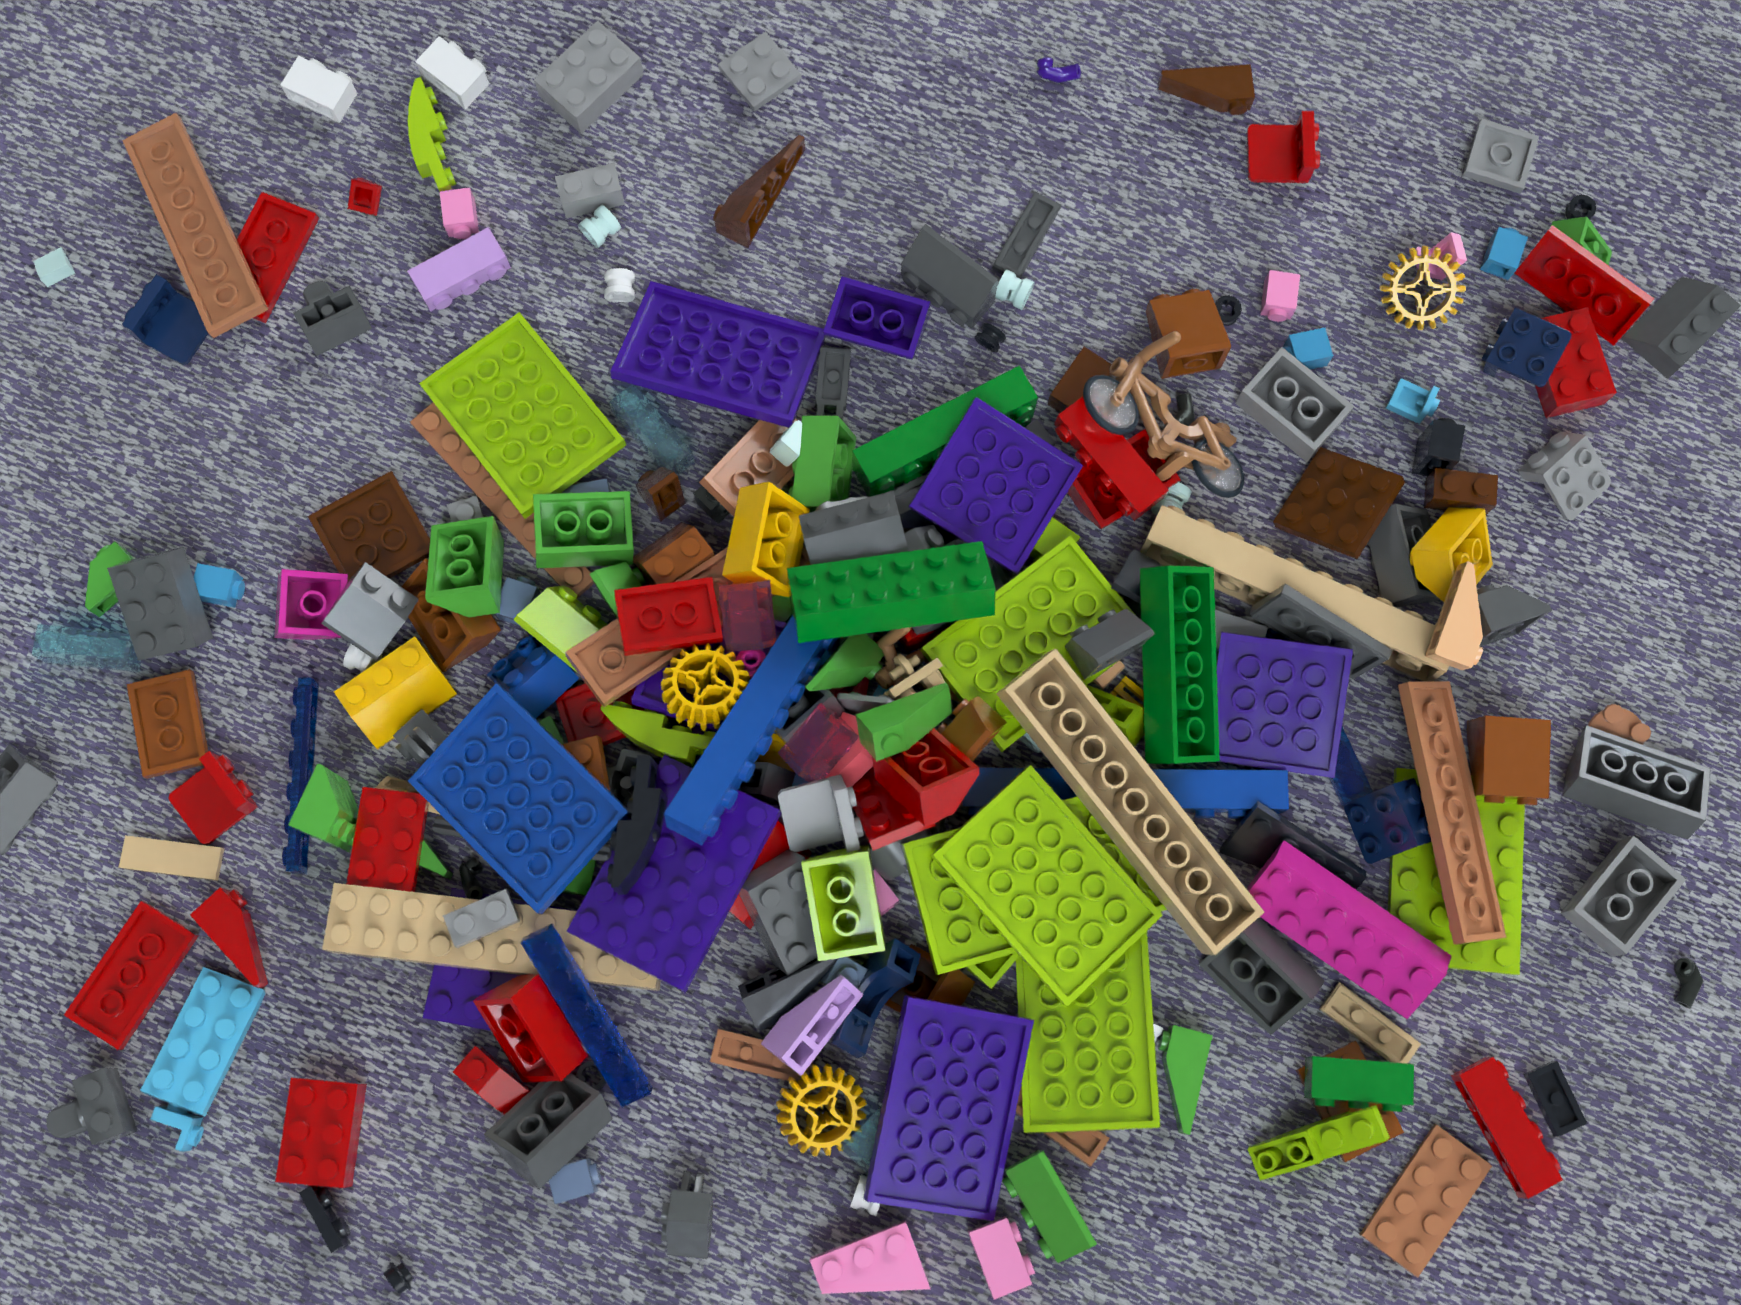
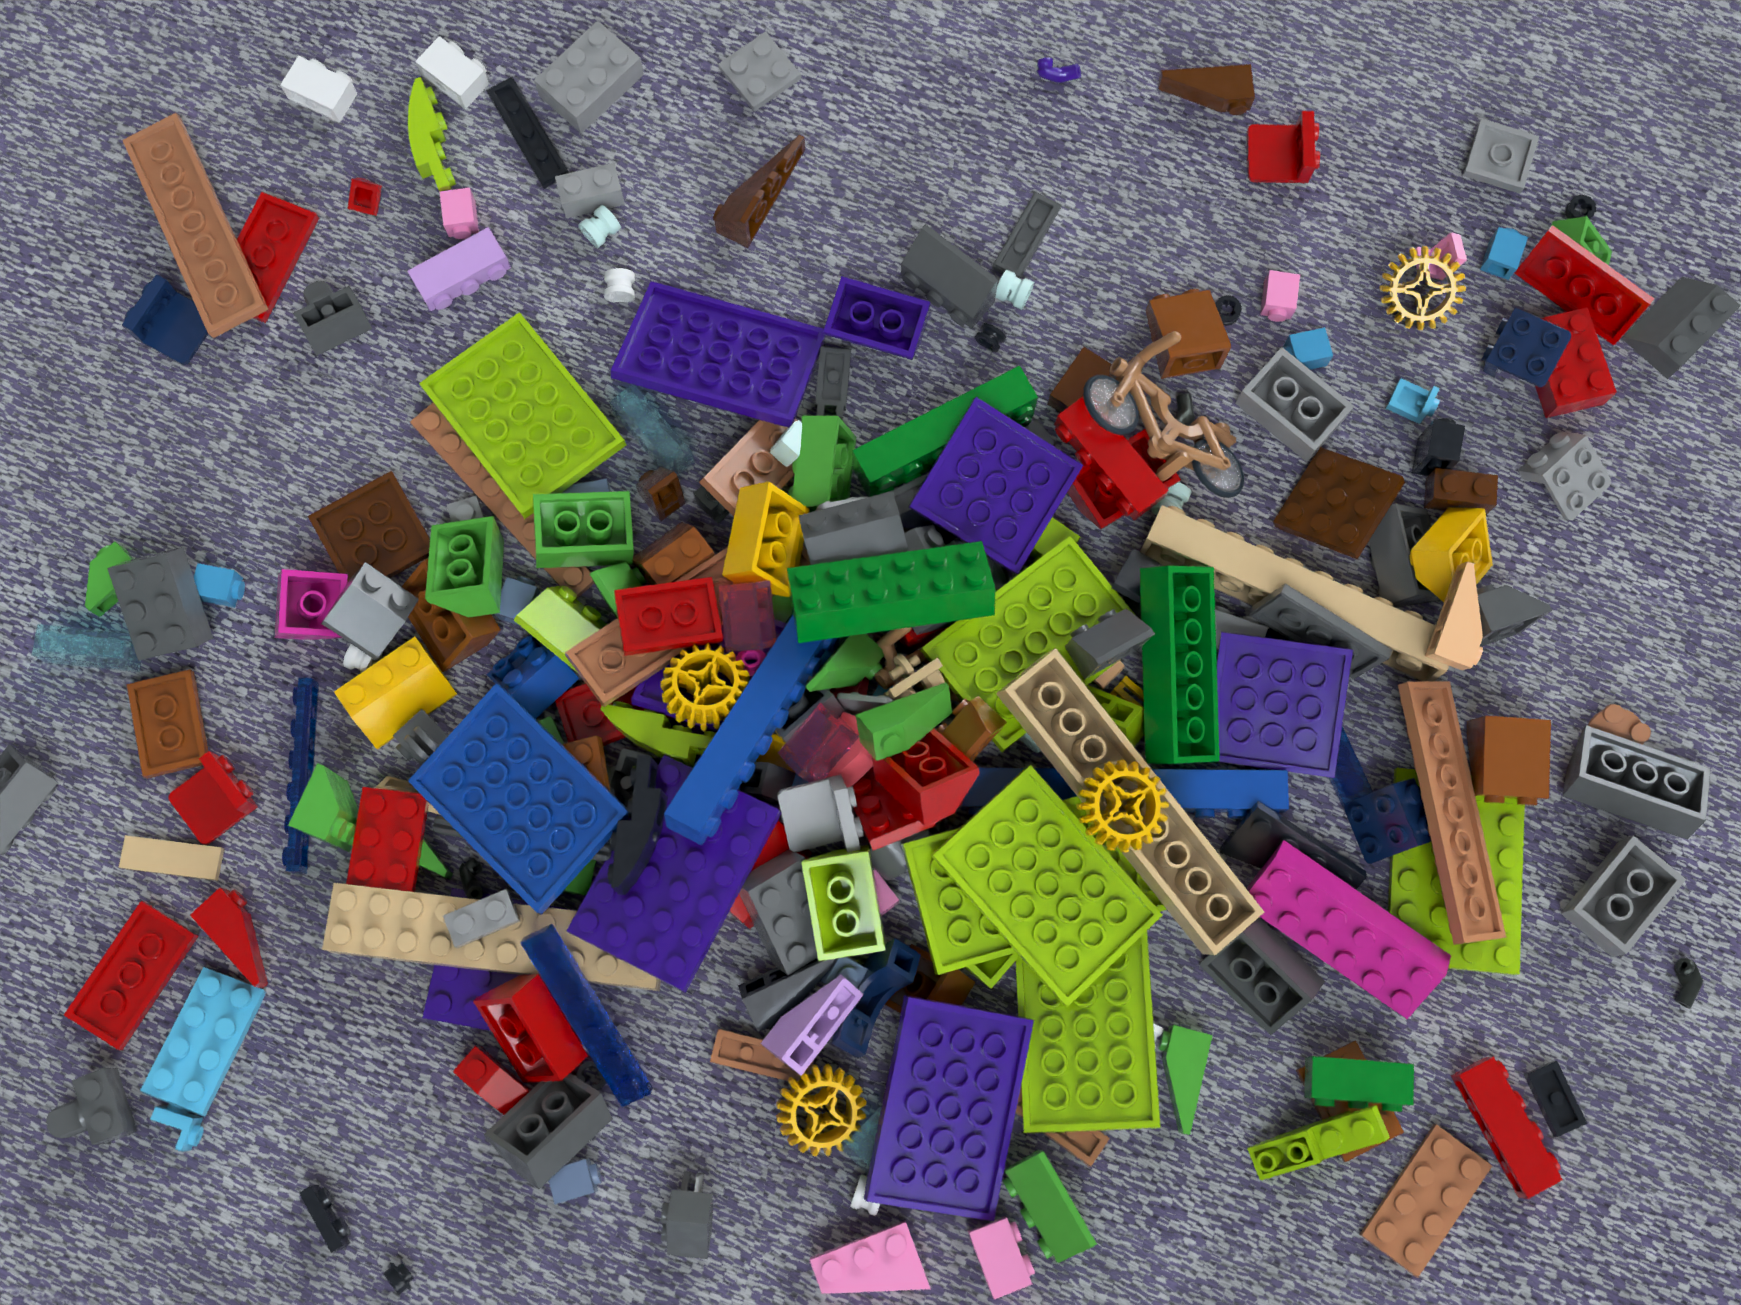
light aqua slope [33,247,75,287] -> none
red brick [275,1078,367,1188] -> none
tan tile [1319,982,1421,1064] -> none
none -> black tile [486,77,569,189]
none -> yellow gear [1076,759,1170,852]

